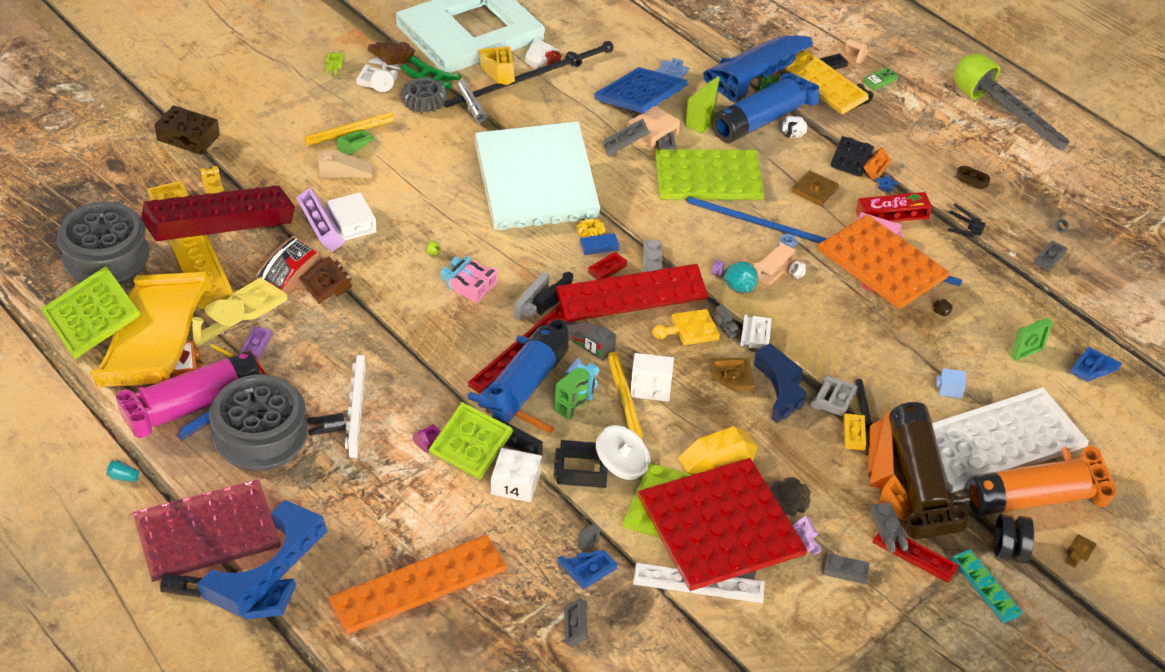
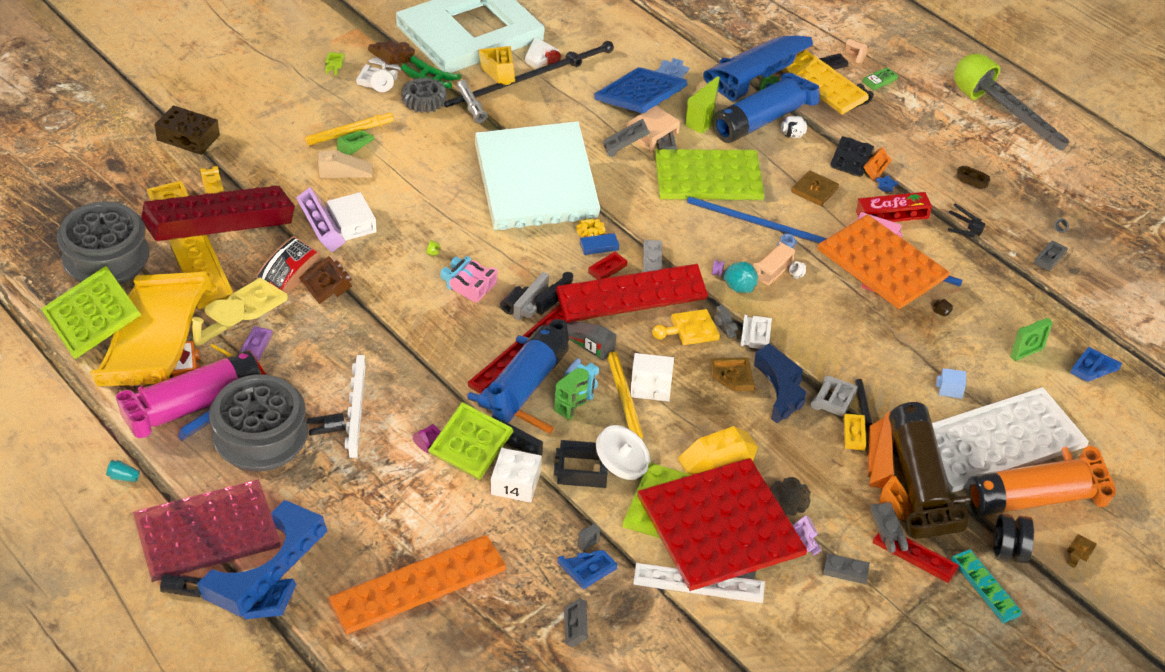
none -> black hinge [500,286,529,315]

